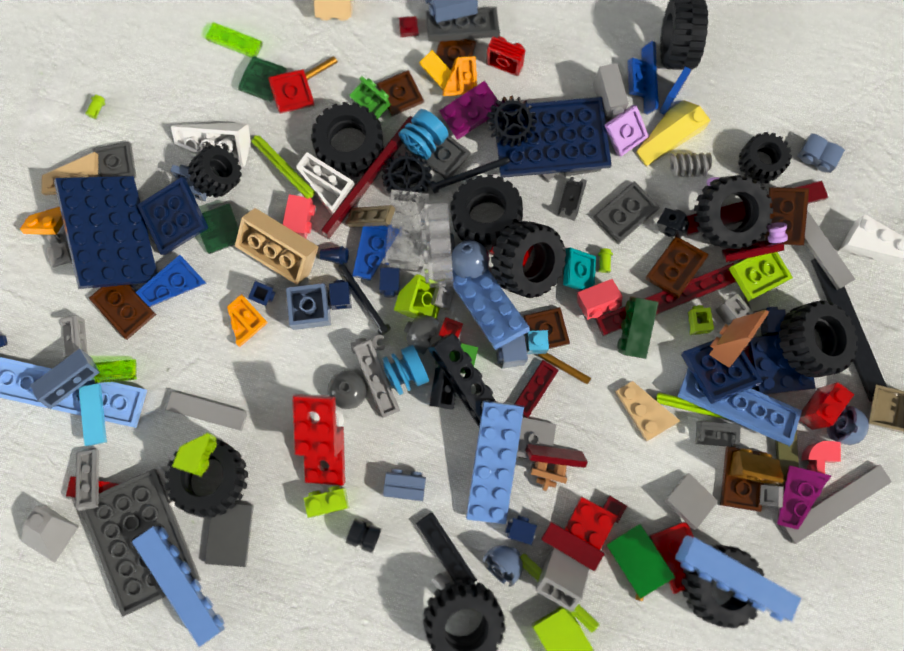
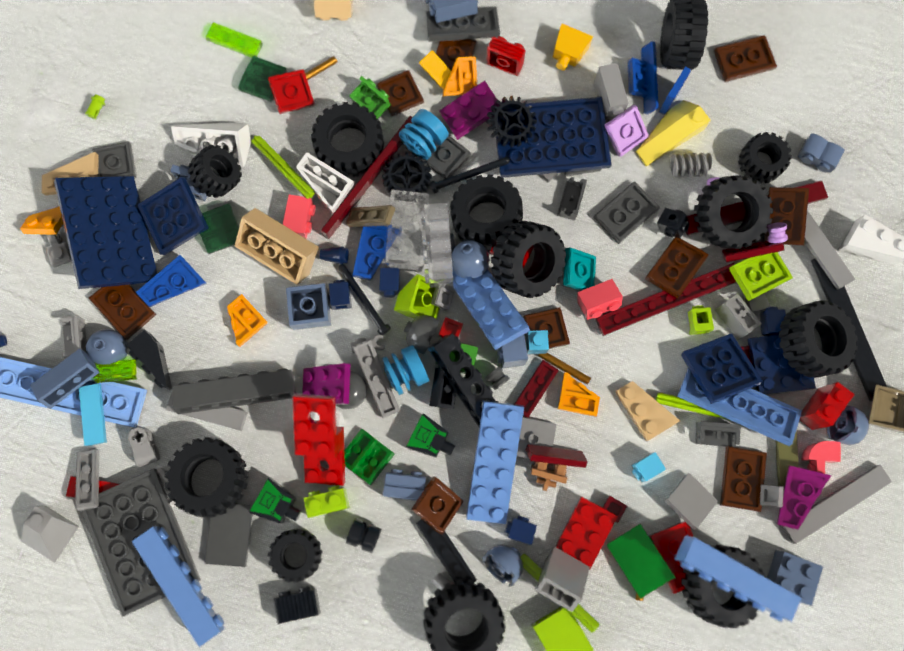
lime slope [172,433,217,477] -> none
dark blue brick [248,279,276,306] -> none
dark red plate [399,16,419,38] -> none
dark red tile [541,521,605,572] -> none
lime pin [598,248,613,273] -> none
dark green brick [617,296,659,359] -> none
nougat slope [709,310,769,368] -> none
pearl gold slope [729,448,784,484] -> none
none -> sand blue cylinder [86,329,128,368]
none -> black slope [127,329,172,390]
none -> light grey piece [129,428,160,467]
none -> dark grey brick [172,368,296,414]
none -> torso [249,478,302,523]
none -> black tyre [268,529,323,582]
none -> black brick [274,586,321,624]
none -> magenta plate [302,363,351,405]
none -> green slope [344,428,395,485]
none -> torso [406,414,456,458]
none -> reddish brown tile [411,477,464,534]
none -> dark grey wheel [485,366,510,390]
none -> yellow torso [553,23,593,70]
none -> light orange wing [557,372,600,417]
none -> medium azure brick [631,452,666,482]
none -> reddish brown tile [713,35,777,82]
none -> sand blue brick [767,550,823,606]

